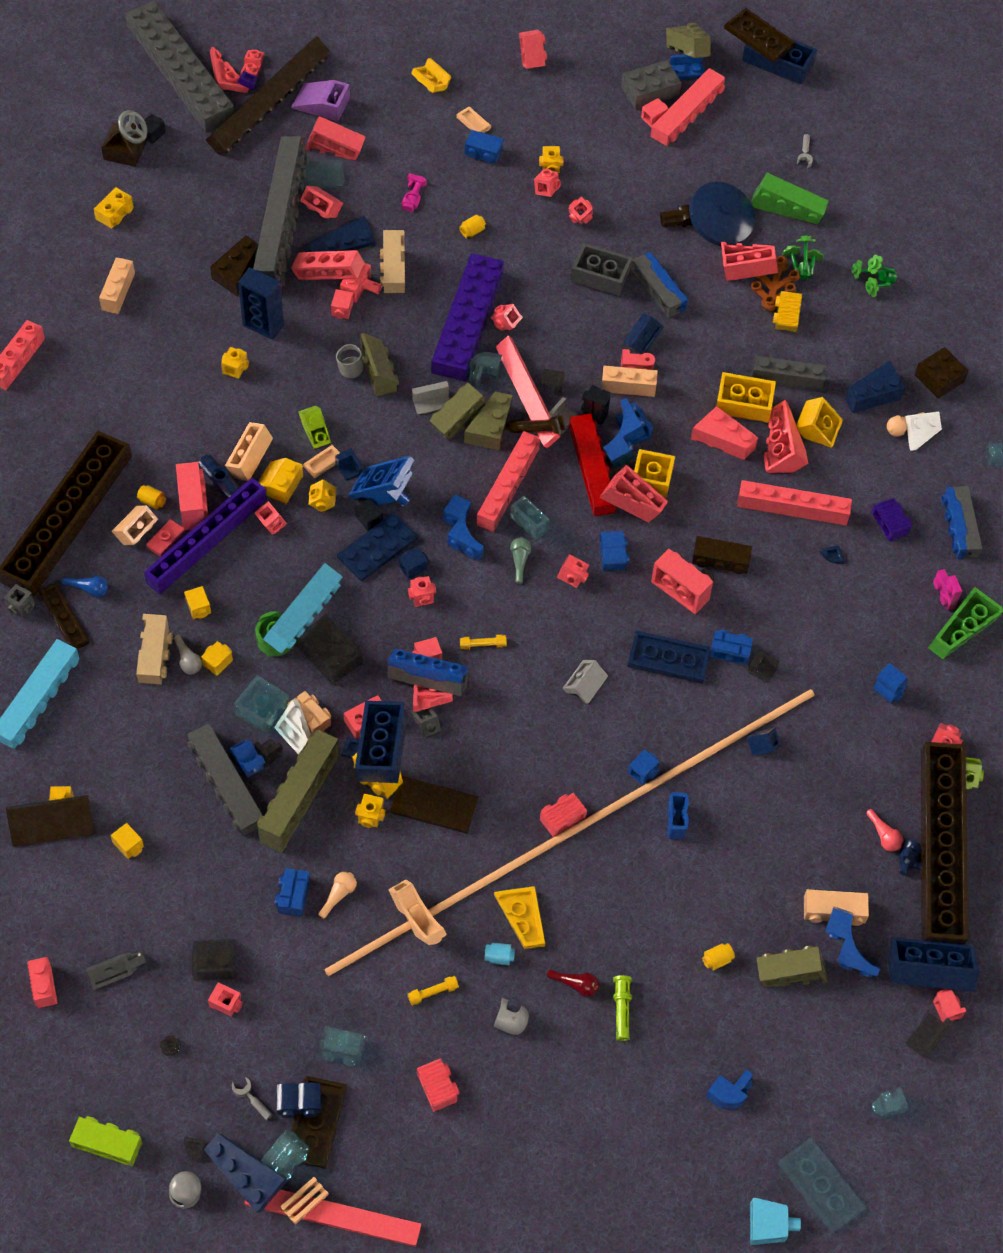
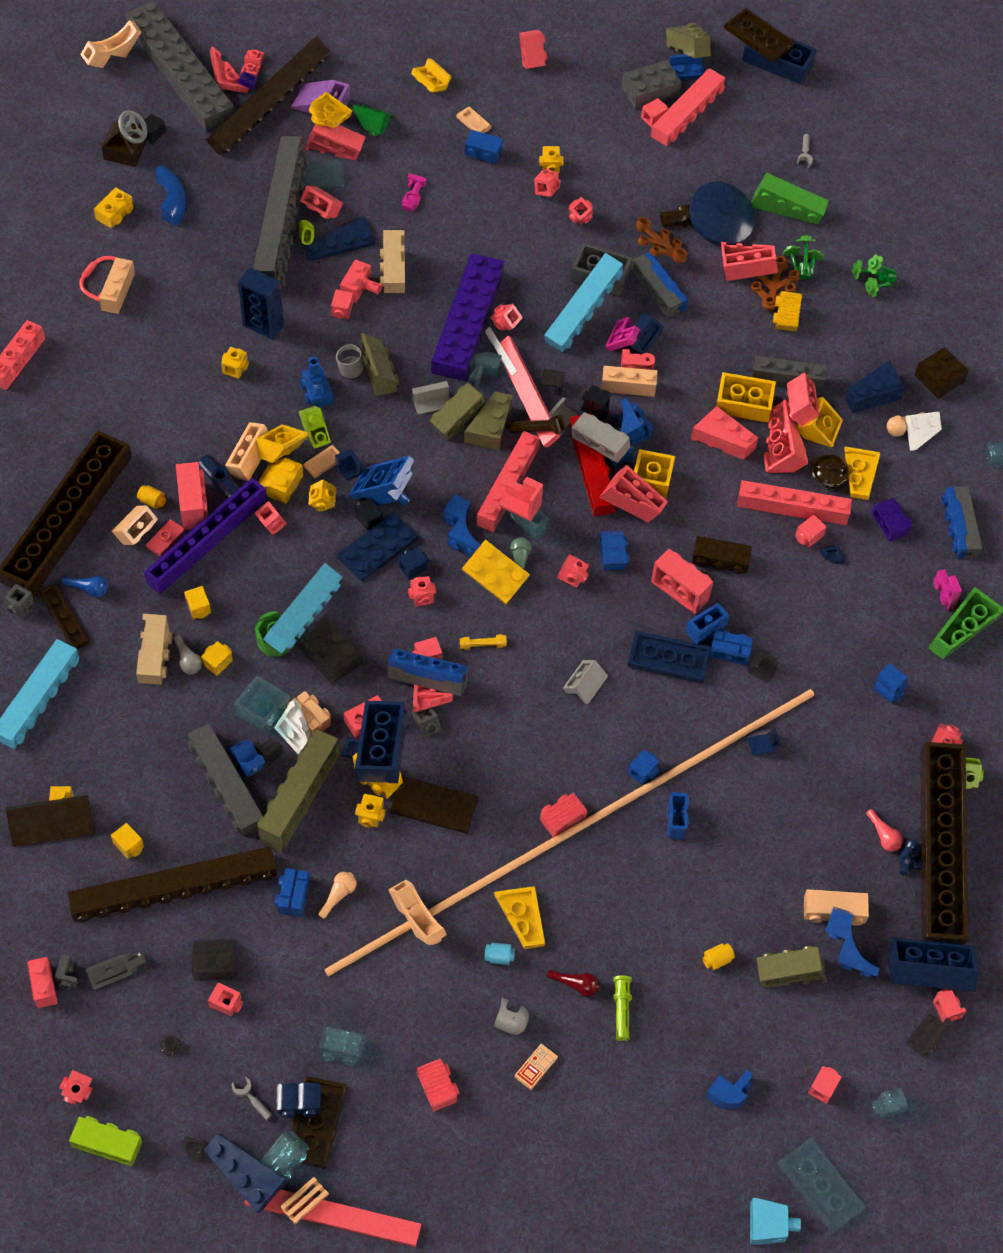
light grey helmet [169,1171,201,1209] -> none
dark brown wedge [210,235,258,297] -> none
coral brick [291,250,365,280] -> none
yellow bar [407,976,459,1005] -> none
yellow brick [459,215,486,238] -> none
none -> dark grey bracket [55,954,78,990]
none -> coral brick [59,1069,93,1105]
none -> dark brown brick [67,846,277,922]
none -> light nougat arch [80,20,142,68]
none -> coral piece [80,256,116,301]
none -> blue brick [155,165,187,226]
none -> yellow slope [256,424,309,463]
none -> lime piece [298,220,315,245]
none -> blue brick [299,357,333,407]
none -> yellow plate [309,92,353,128]
none -> green slope [352,105,393,136]
none -> yellow plate [462,539,530,604]
none -> white sticker [486,327,517,375]
none -> coral panel [499,477,543,521]
none -> light nougat tile [515,1044,558,1090]
none -> medium azure brick [544,253,624,352]
none -> light grey brick [571,412,630,463]
none -> dark pink plate [605,317,640,351]
none -> dark orange plant [636,217,687,263]
none -> blue brick [685,603,729,644]
none -> coral brick [787,372,819,427]
none -> coral brick [795,515,827,548]
none -> coral brick [808,1066,842,1104]
none -> dark brown piece [811,454,850,489]
none -> yellow wing [844,446,880,500]

